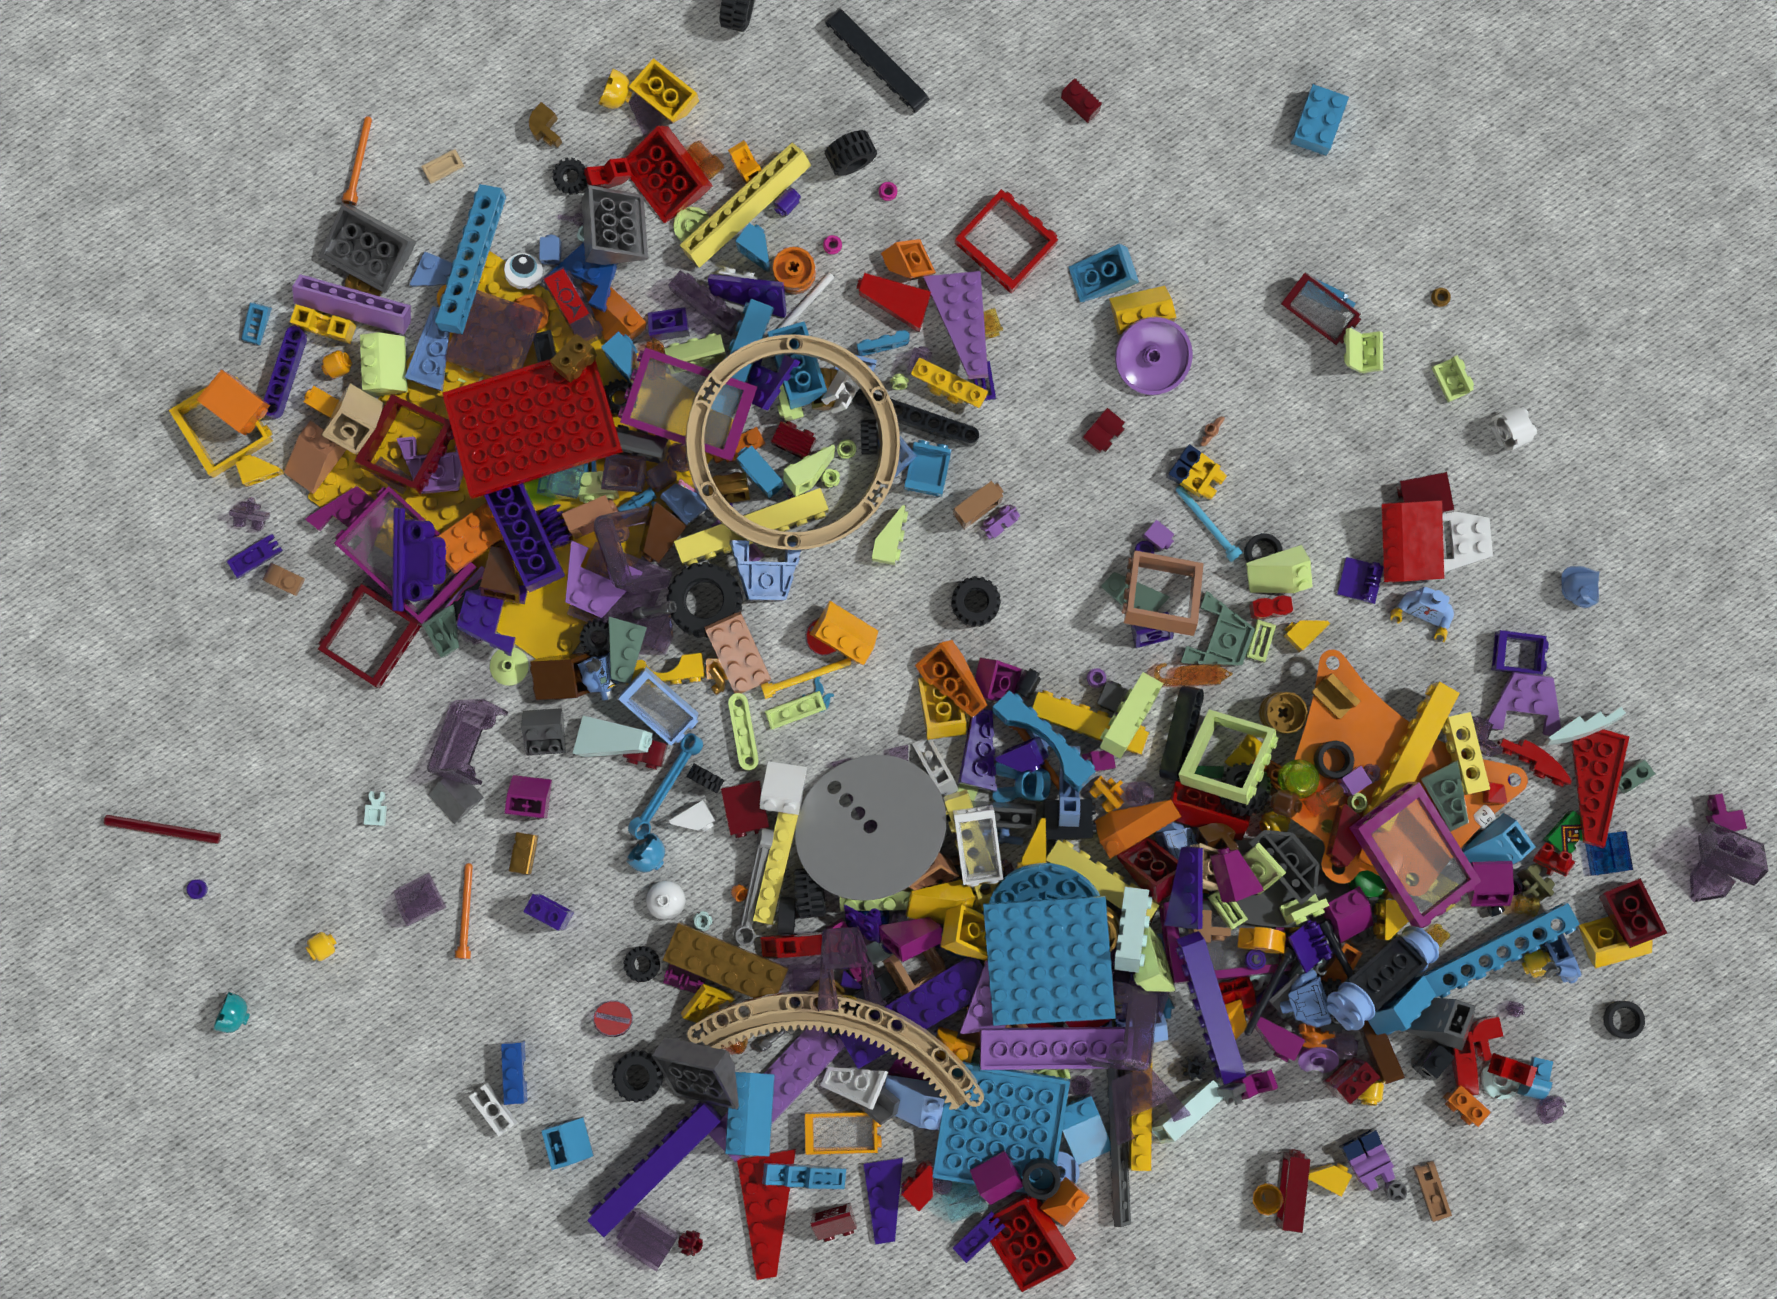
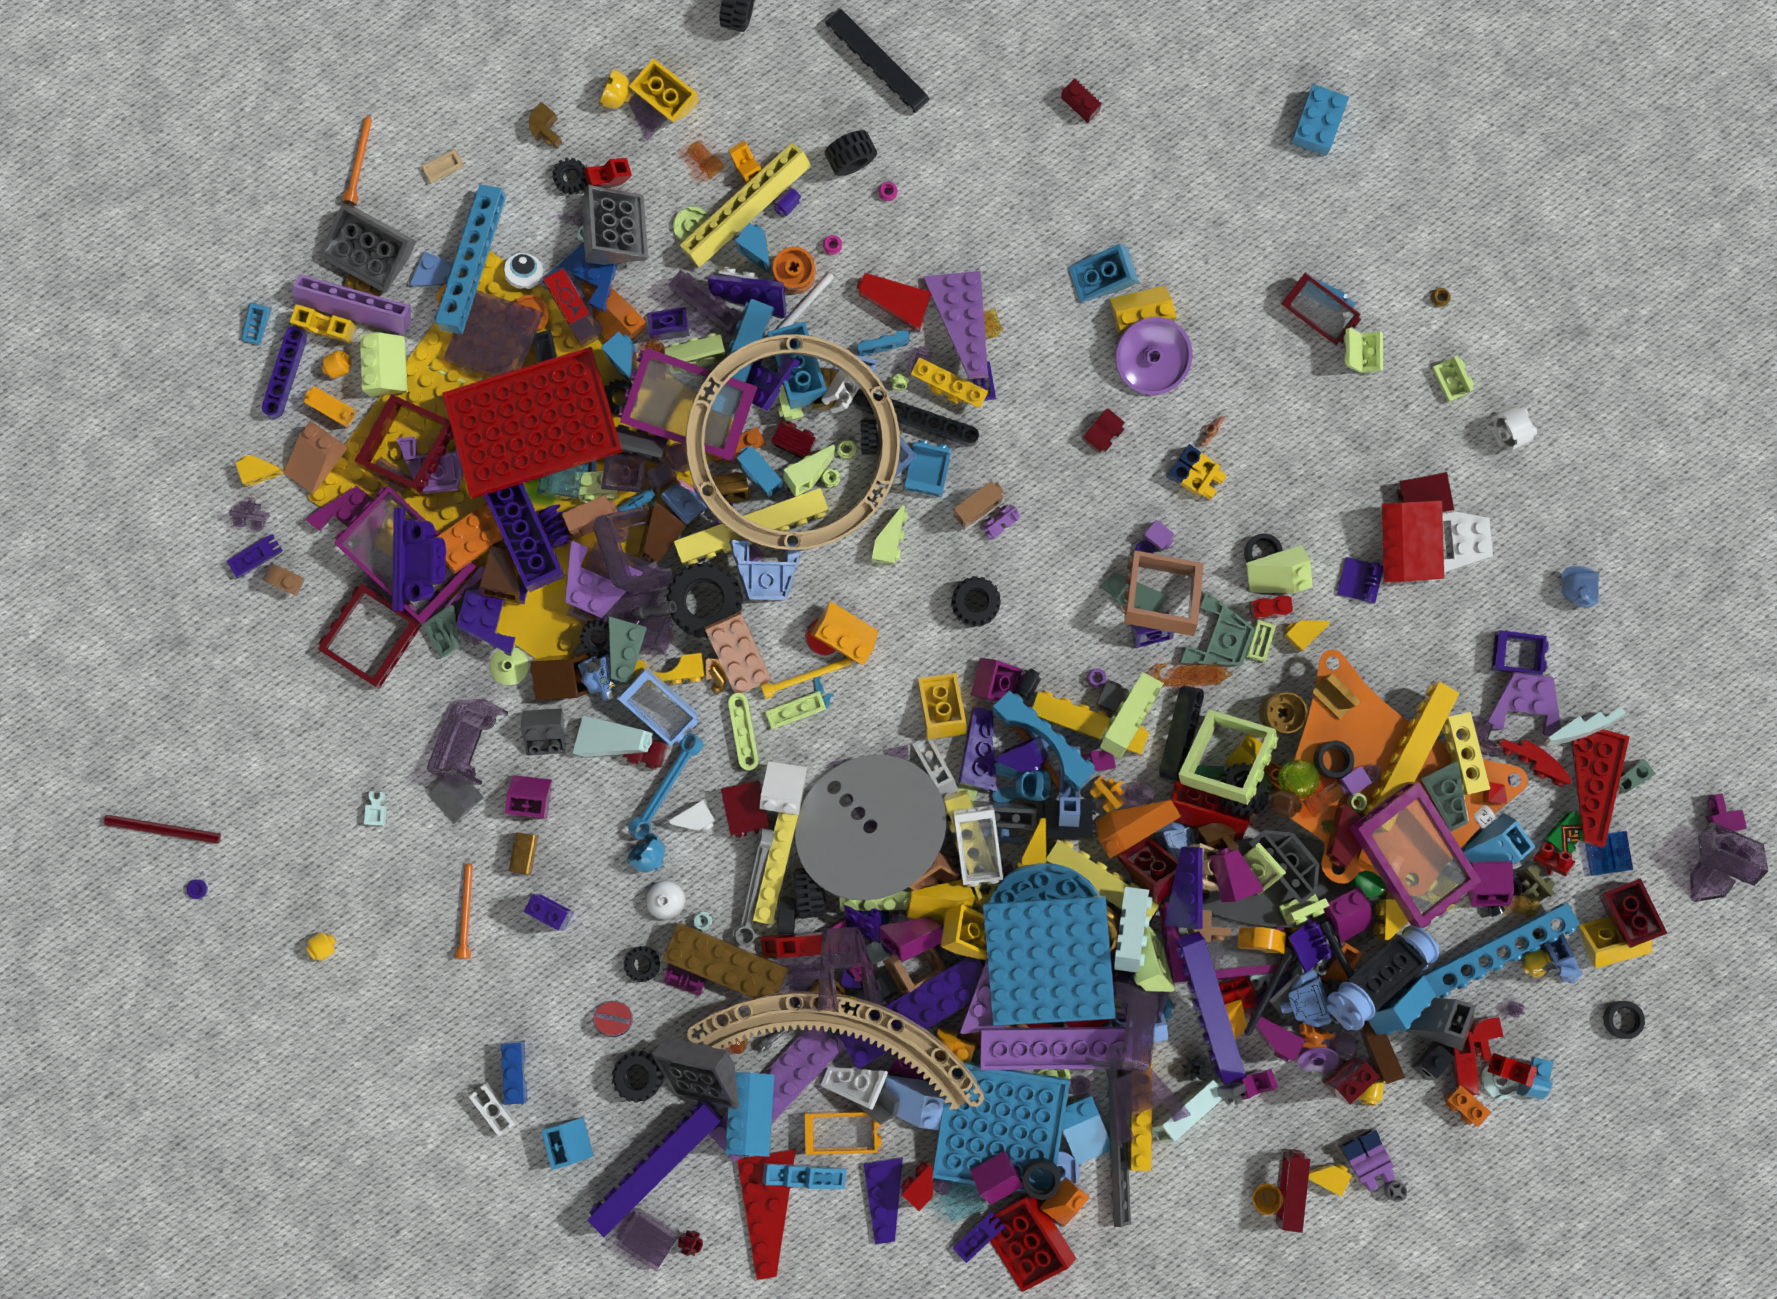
yellow window [169,377,273,478] -> none
orange slope [197,369,270,436] -> none
teal cylinder [213,991,250,1033] -> none
tan slope [322,384,385,455] -> none
clear purple slope [394,873,447,926] -> none
medium blue wing [405,306,451,392] -> none
medium blue brick [539,235,562,265] -> none
pearl gold brick [550,333,597,383] -> none
red slope [626,126,713,223] -> none
yellow wing [681,984,734,1023] -> none
black tyre [686,763,724,793] -> none
orange hinge [731,884,748,902] -> none
dark red slope [810,1203,857,1242] -> none
orange slope [881,239,936,278] -> none
orange wedge [915,640,988,717] -> none
red window [954,189,1059,294] -> none
medium azure piece [1176,486,1243,562] -> none
yellowish green tile [1208,891,1248,930] -> none
dark purple tile [1245,950,1266,970] -> none
yellow head [1259,811,1290,832] -> none
light blue torso [1390,587,1454,642] -> none
medium nougat plate [1413,1161,1452,1222] -> none
clear yellow plate [1427,924,1450,948] -> none
clear purple hair [1536,1095,1567,1125] -> none

